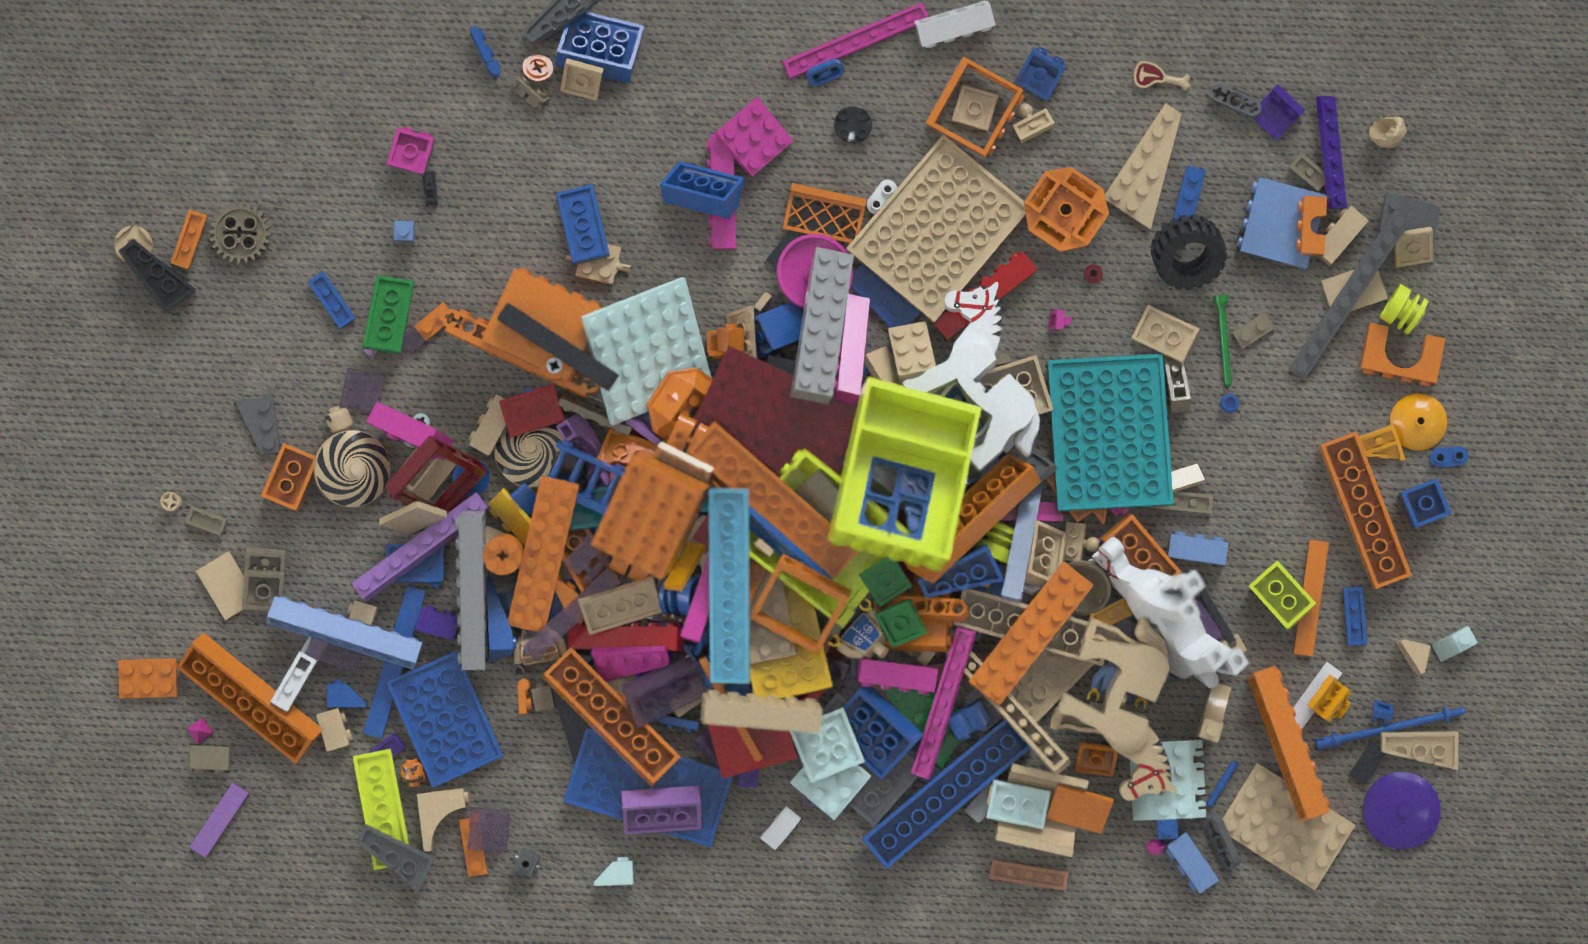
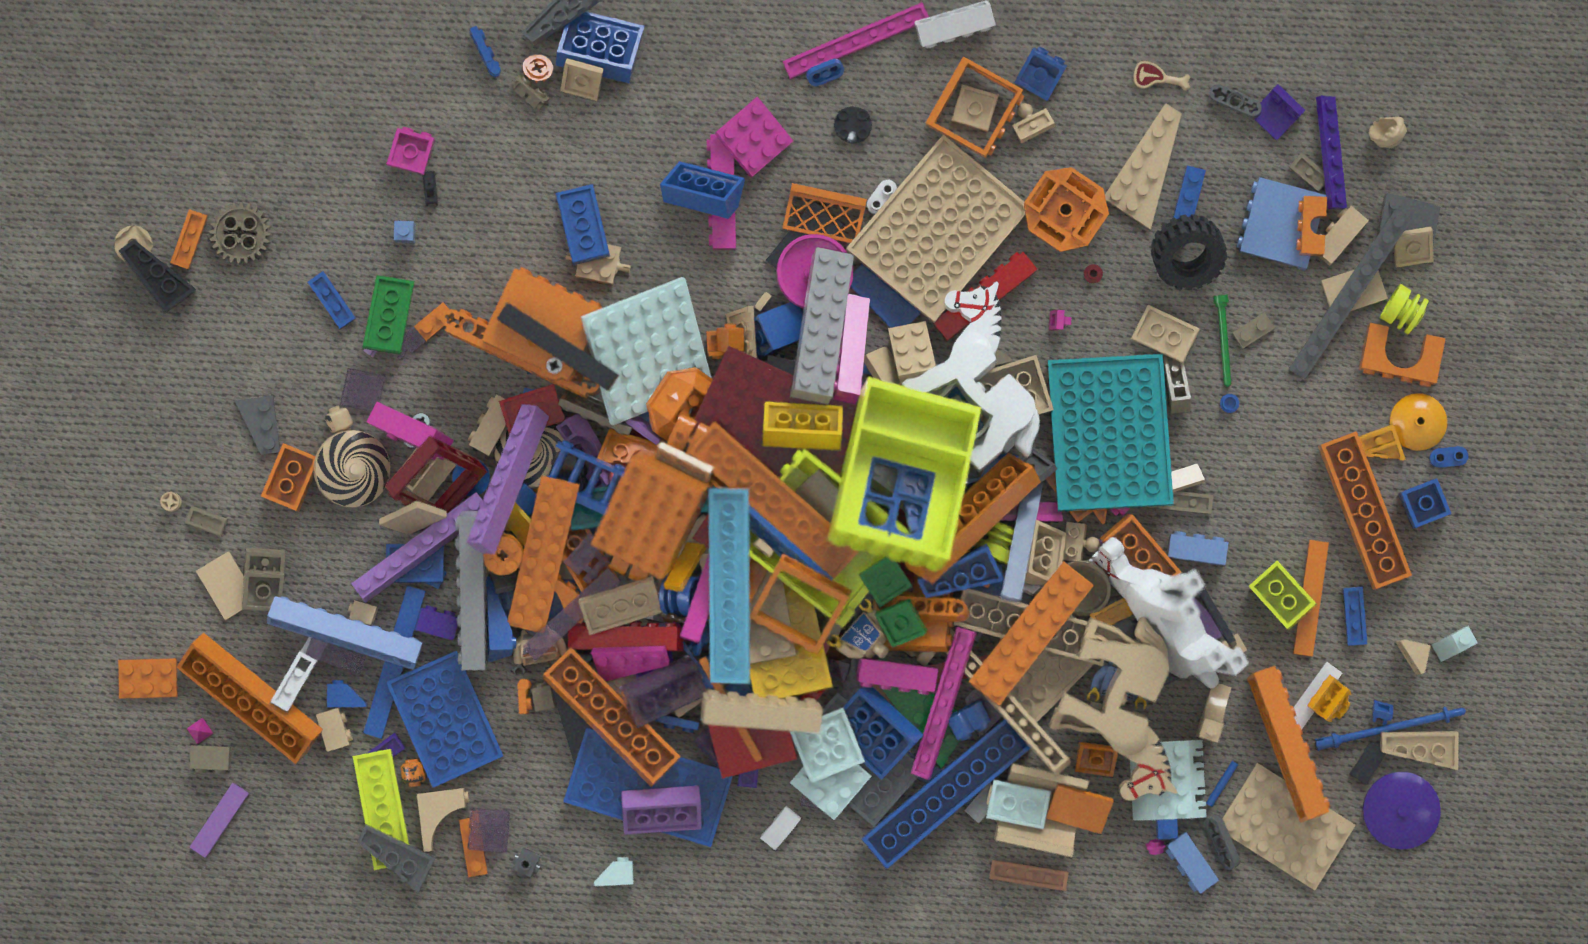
none -> medium lavender brick [467,404,549,554]
none -> yellow slope [763,402,843,450]

